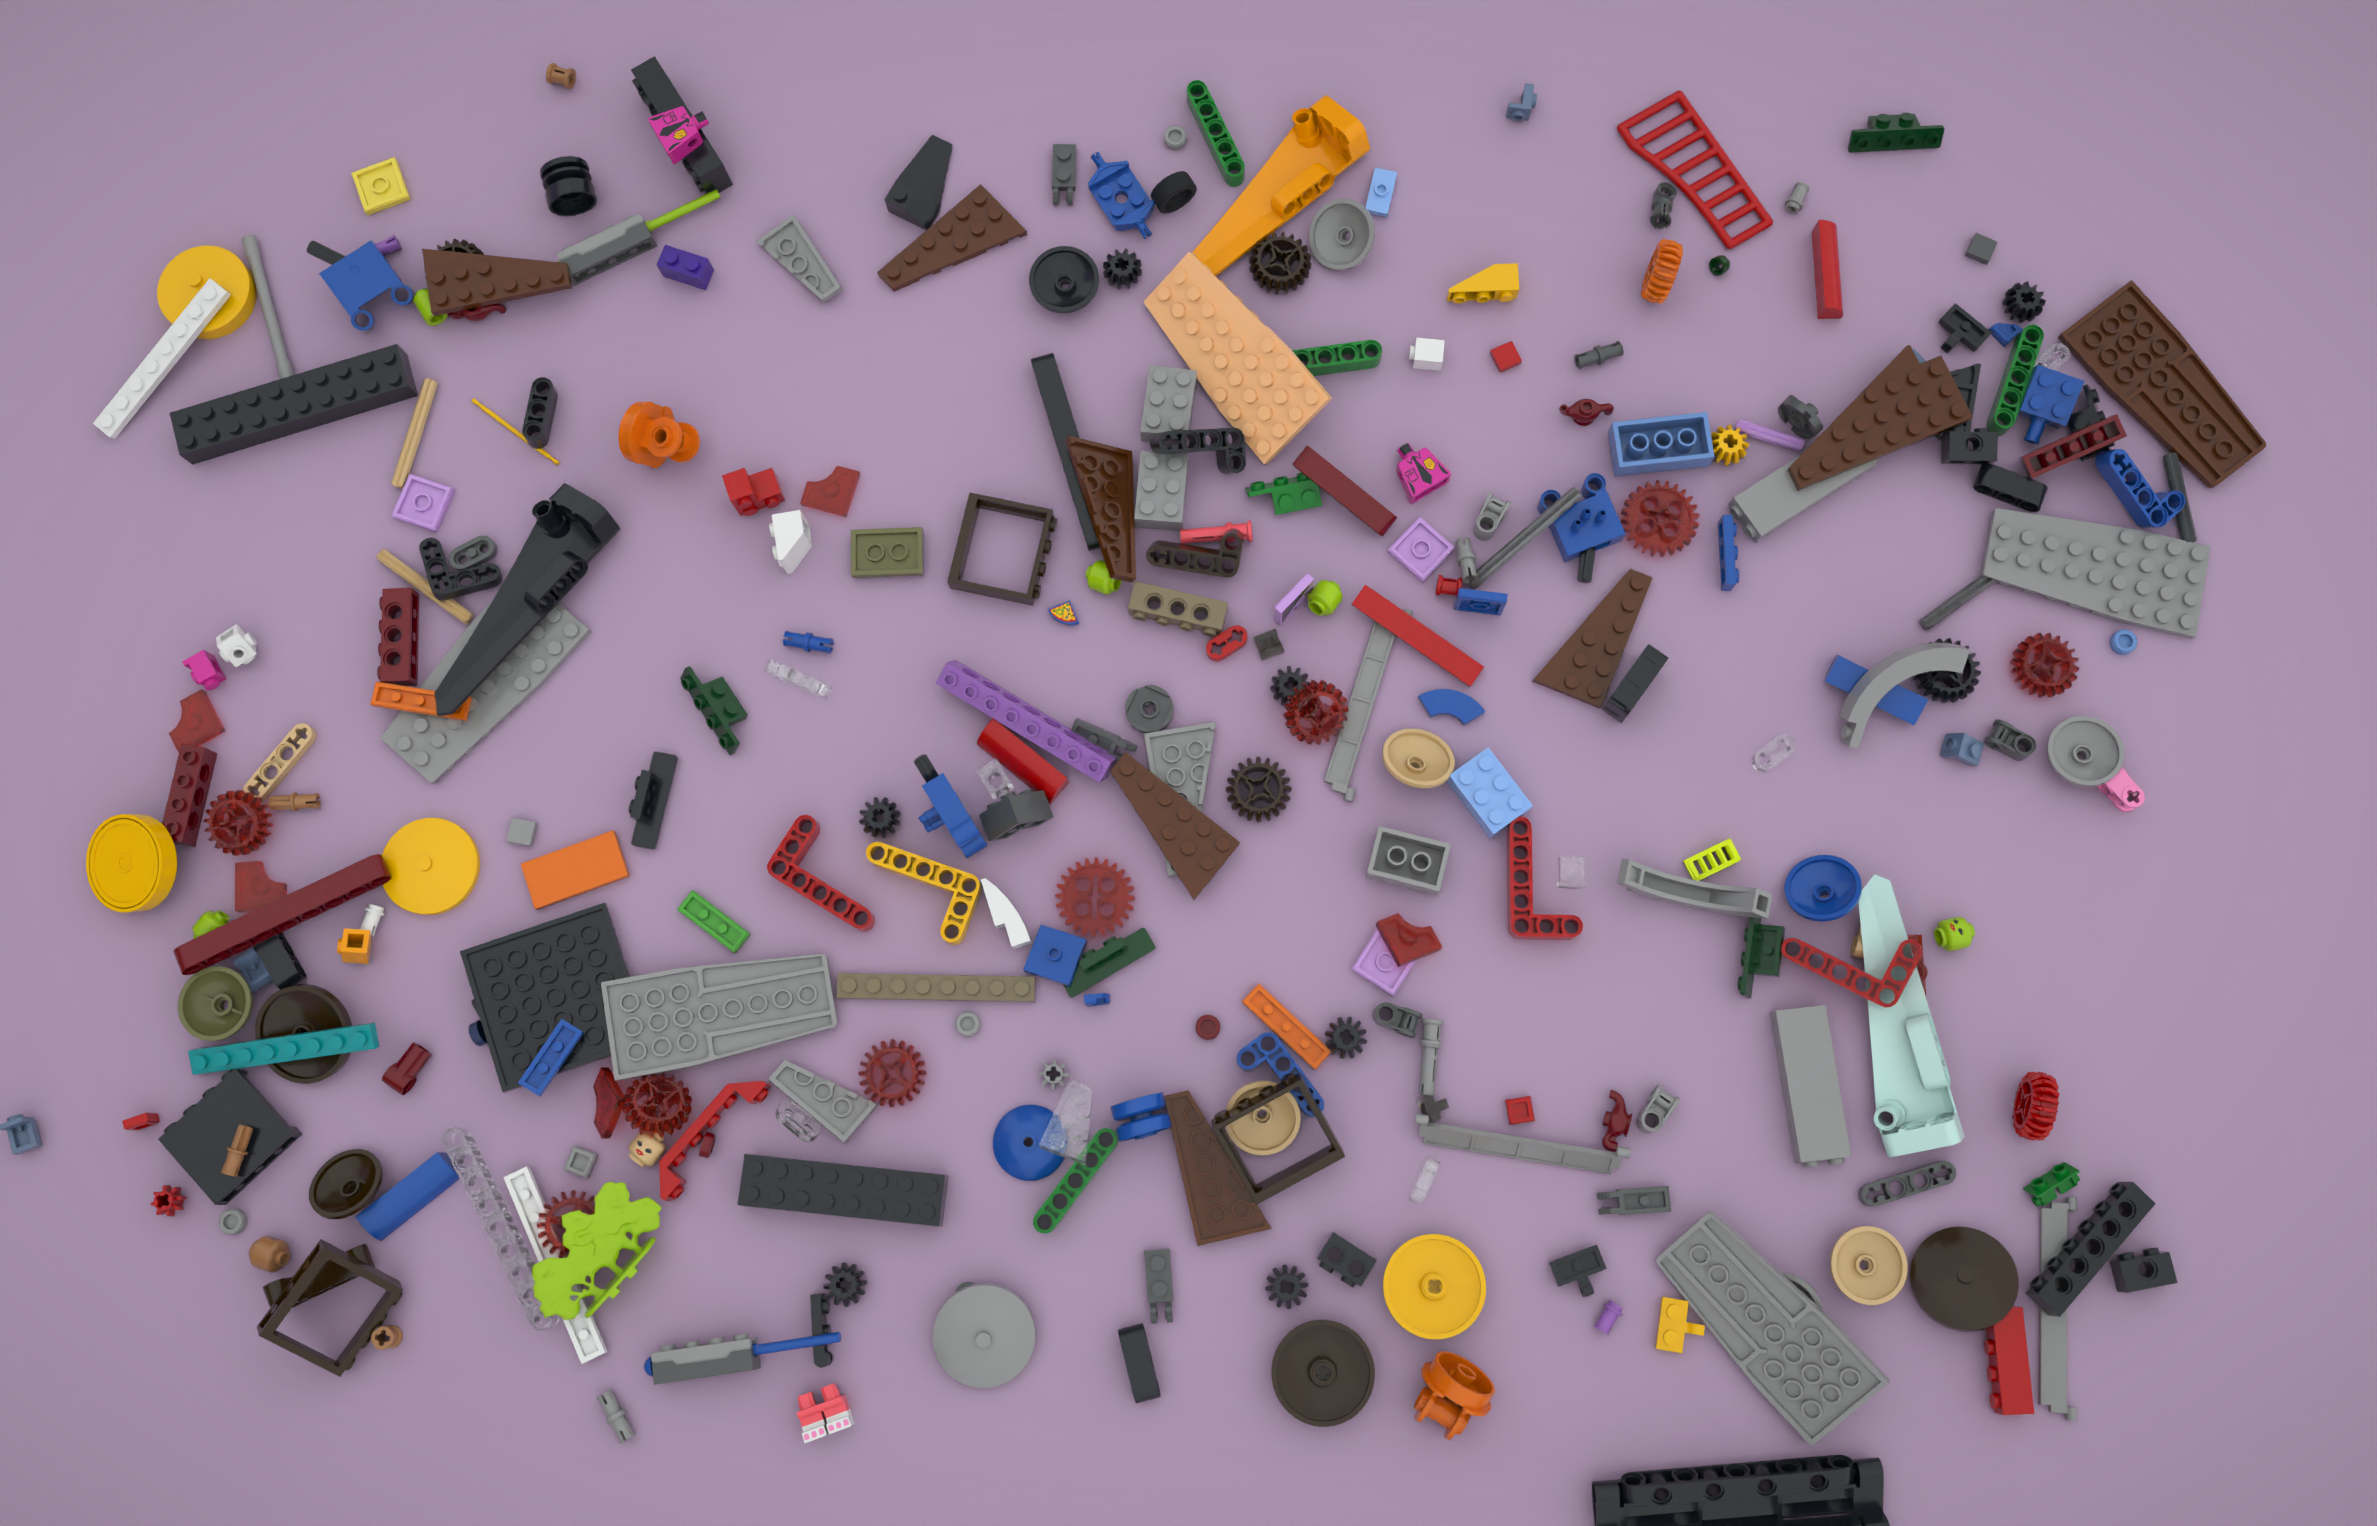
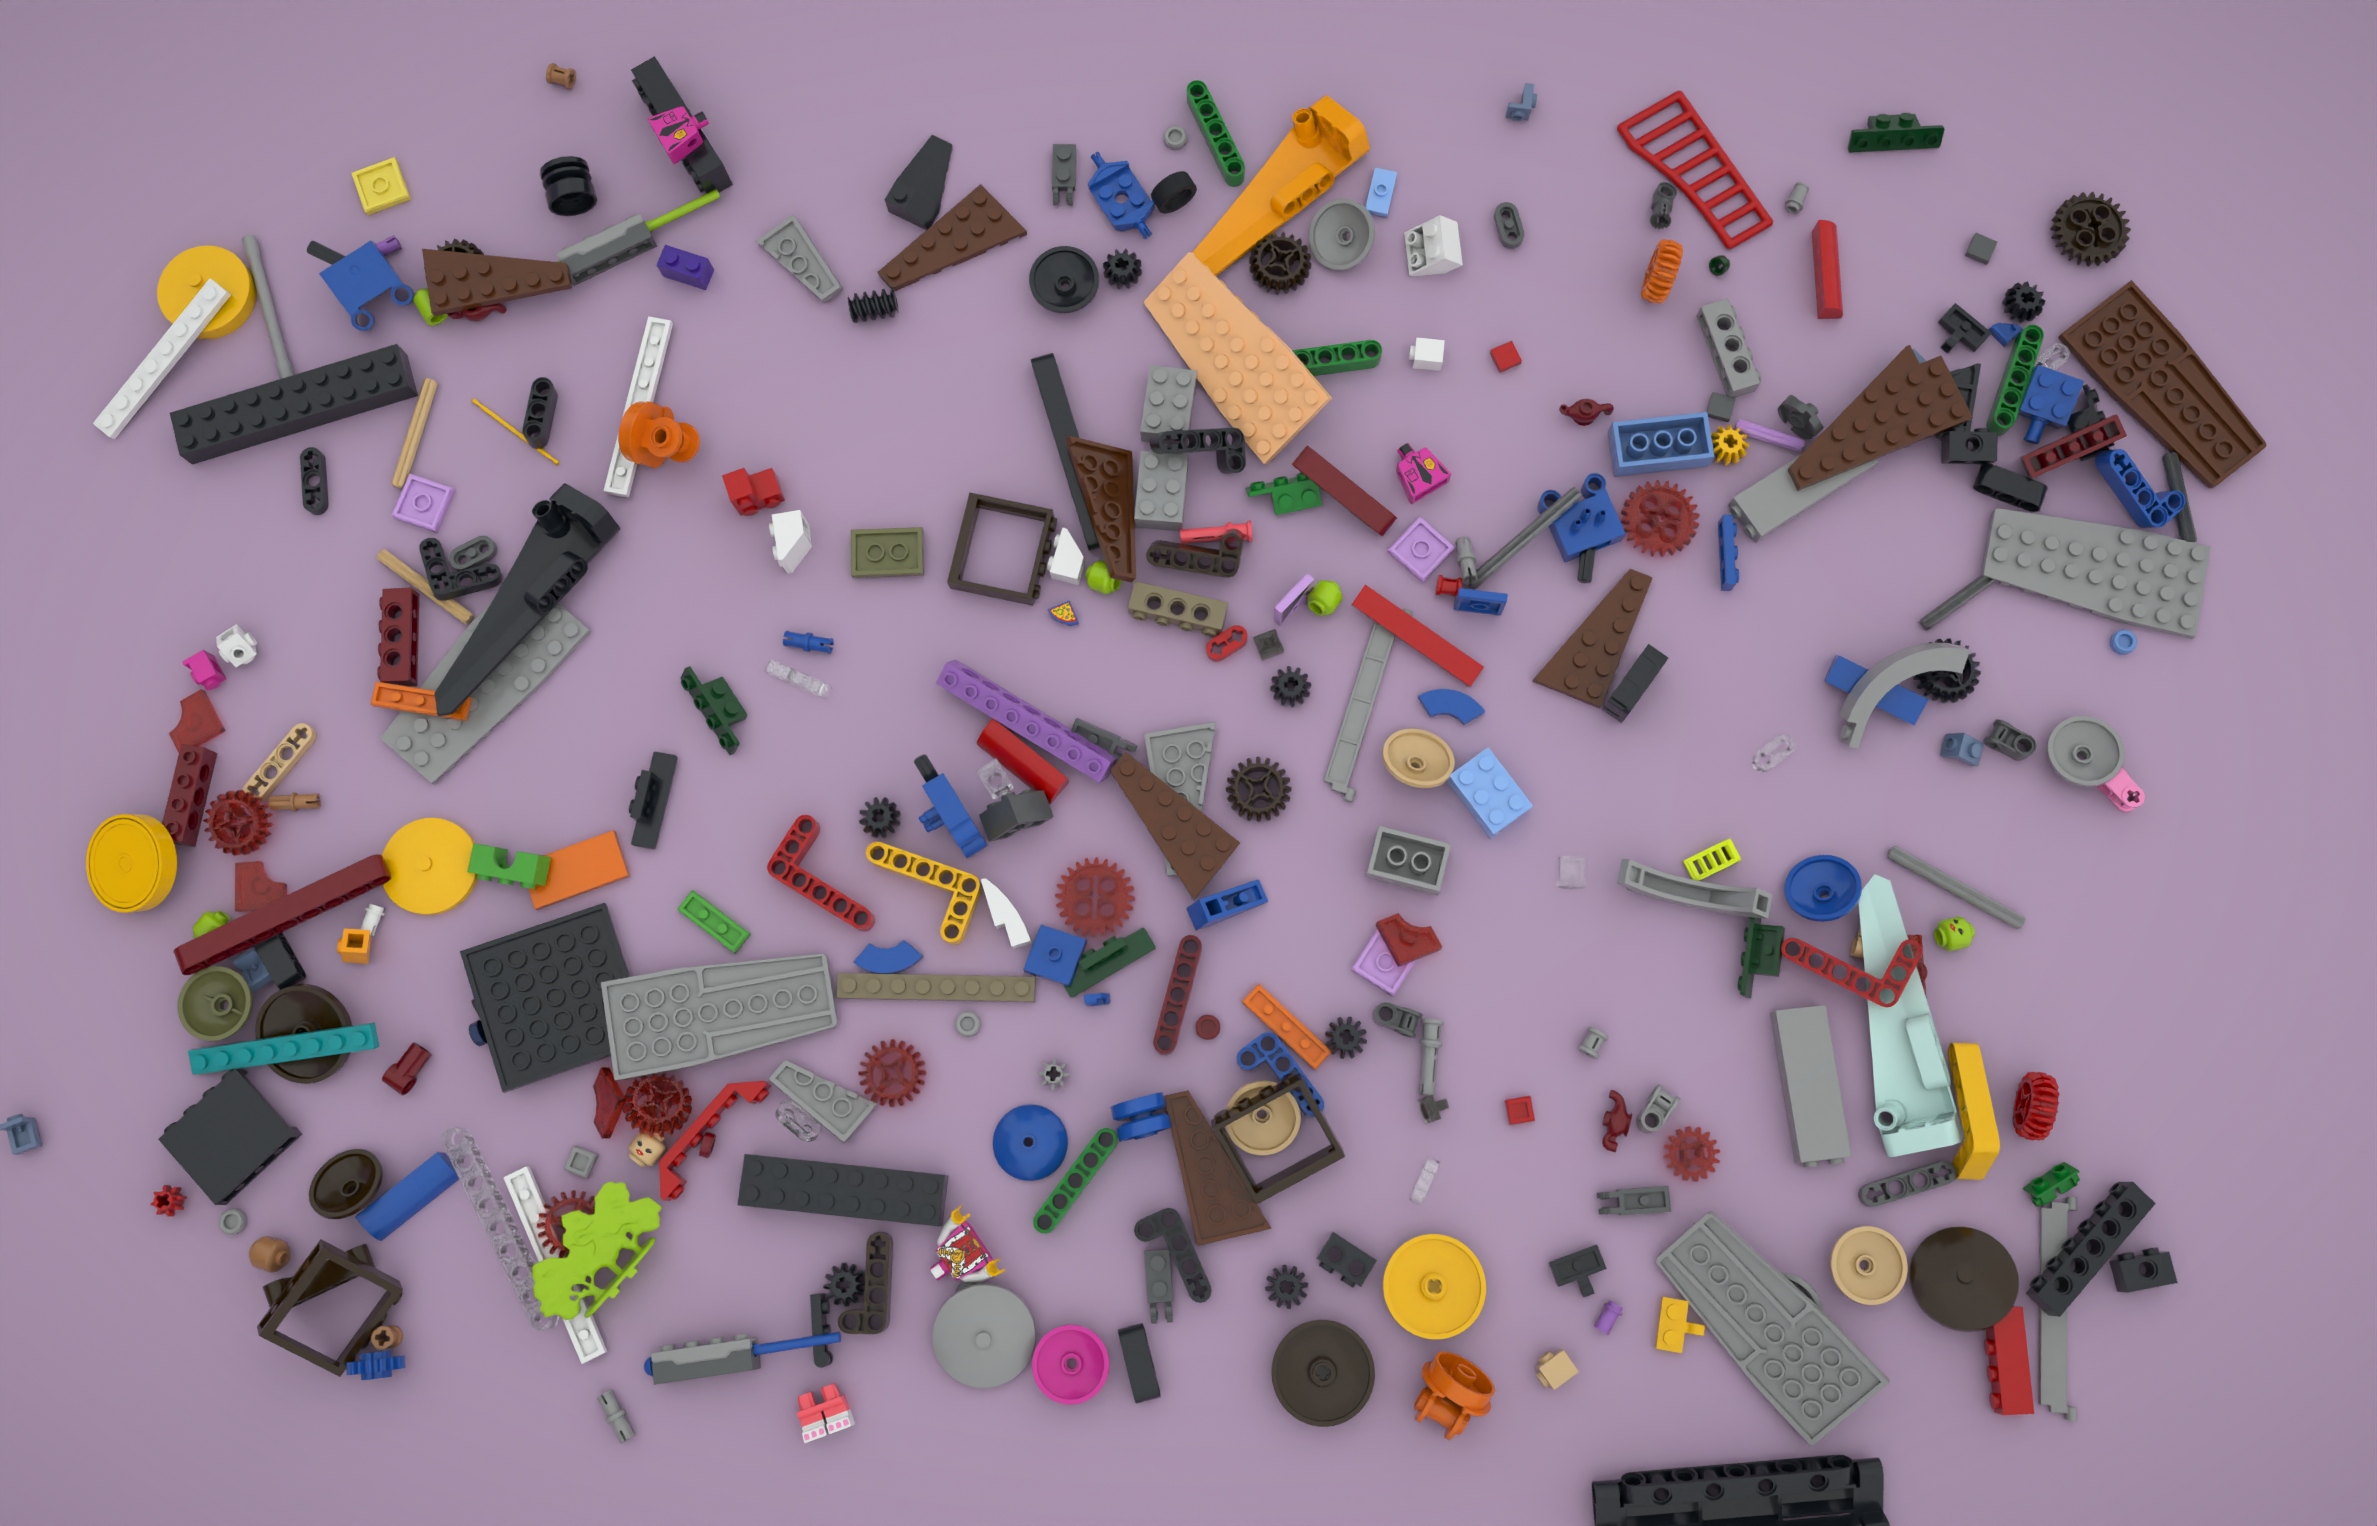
red tile [122,1112,160,1131] -> none
medium nougat axle [221,1125,253,1177] -> none
light grey tile [506,818,538,847] -> none
blue plate [518,1018,584,1097] -> none
clear red tile [800,466,860,517] -> none
clear wing [1039,1079,1093,1165] -> none
dark grey plate [1125,685,1174,733] -> none
clear red gear [1283,680,1349,745] -> none
light grey piece [1415,1113,1631,1174] -> none
yellow slope [1447,263,1519,303] -> none
light grey piece [1473,492,1511,541] -> none
red beam [1507,816,1583,940] -> none
dark grey pin [1574,341,1624,369] -> none
clear red gear [2010,633,2080,698] -> none
none -> black beam [300,447,329,515]
none -> blue gear [346,1350,405,1380]
none -> bright green arch [468,843,551,889]
none -> white plate [604,316,673,498]
none -> dark brown beam [838,1232,893,1334]
none -> black piece [848,287,899,323]
none -> blue tile [854,940,924,974]
none -> torso [930,1205,1005,1283]
none -> dark pink dish [1032,1325,1109,1405]
none -> white slope [1047,528,1085,586]
none -> black beam [1134,1208,1212,1303]
none -> dark red beam [1153,935,1202,1055]
none -> blue slope [1186,879,1268,931]
none -> white slope [1404,215,1463,277]
none -> dark grey plate [1494,202,1524,249]
none -> tan brick [1535,1349,1579,1390]
none -> light grey bush [1577,1026,1609,1059]
none -> clear red gear [1663,1126,1720,1182]
none -> light grey brick [1696,298,1761,398]
none -> dark grey tile [1707,392,1736,422]
none -> light grey axle [1887,846,2026,929]
none -> yellow beam [1948,1043,2000,1180]
none -> dark brown gear [2050,192,2131,267]

